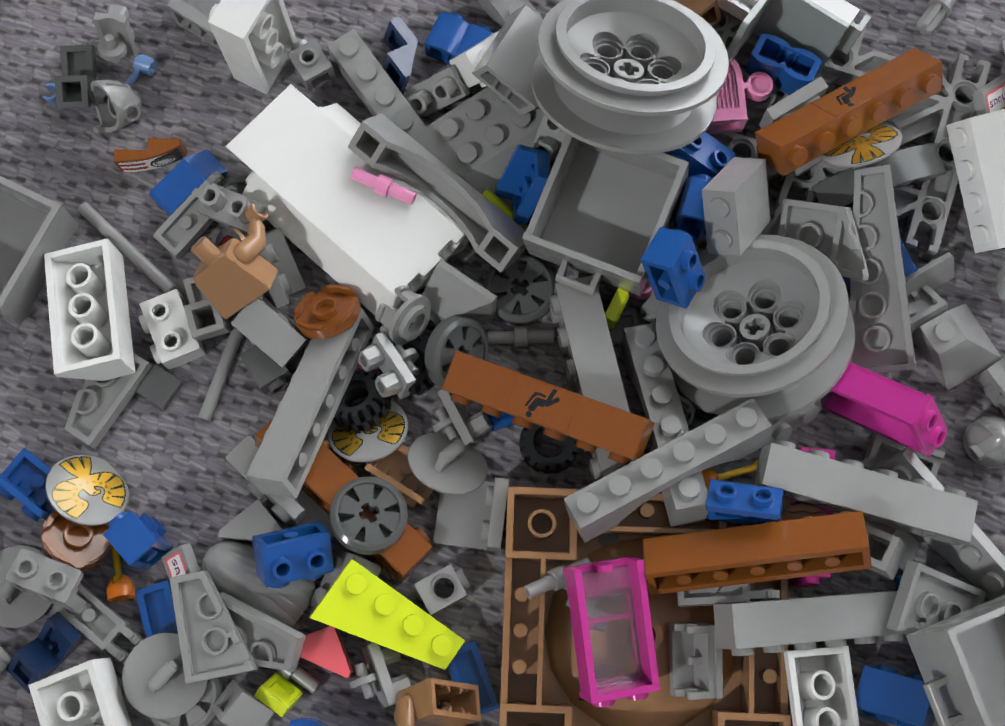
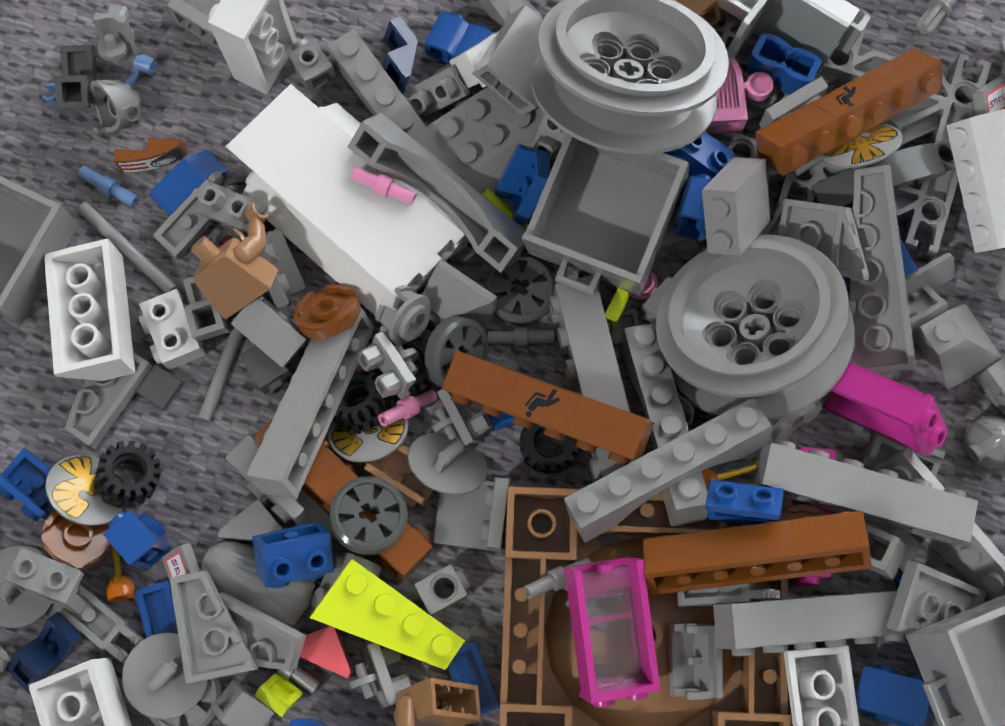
blue brick [640,227,706,309] -> none
none -> medium blue bar [78,166,139,207]
none -> black tyre [95,440,161,508]
none -> bright pink bar [378,389,437,427]

